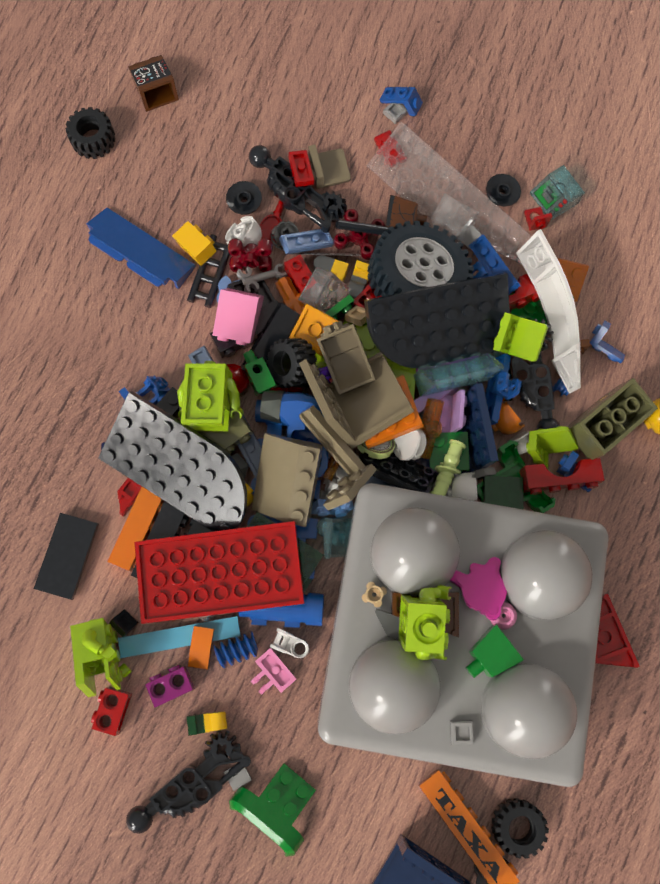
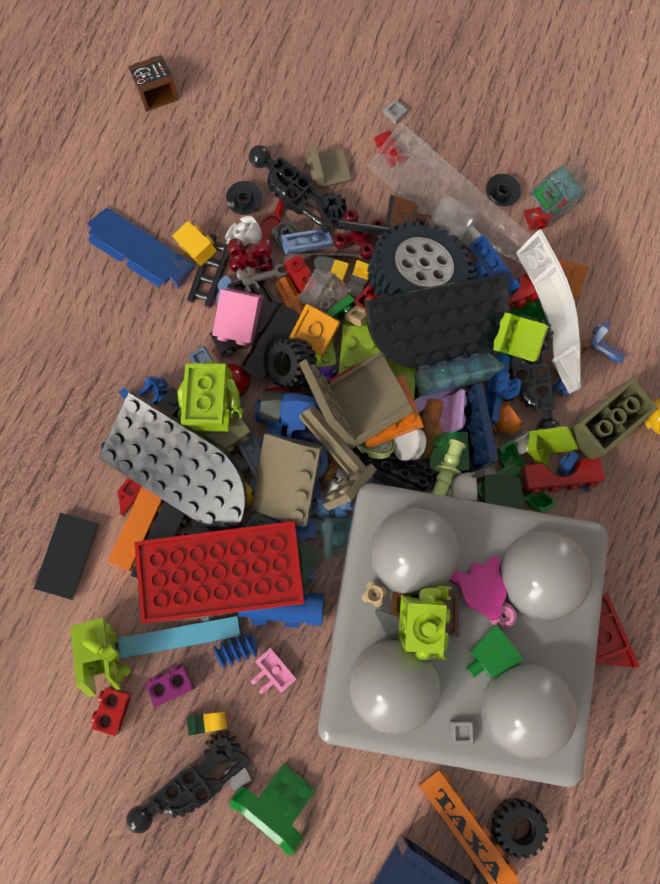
black tyre [65,107,116,159] -> none
black plate [109,609,139,637] -> none
orange slope [188,626,215,670] -> none
green torso [243,350,276,396] -> none
white piece [270,628,310,658] -> none
red plate [288,150,314,187] -> none
dark tan piece [316,321,375,394] -> none
blue bracket [379,87,423,116] -> none

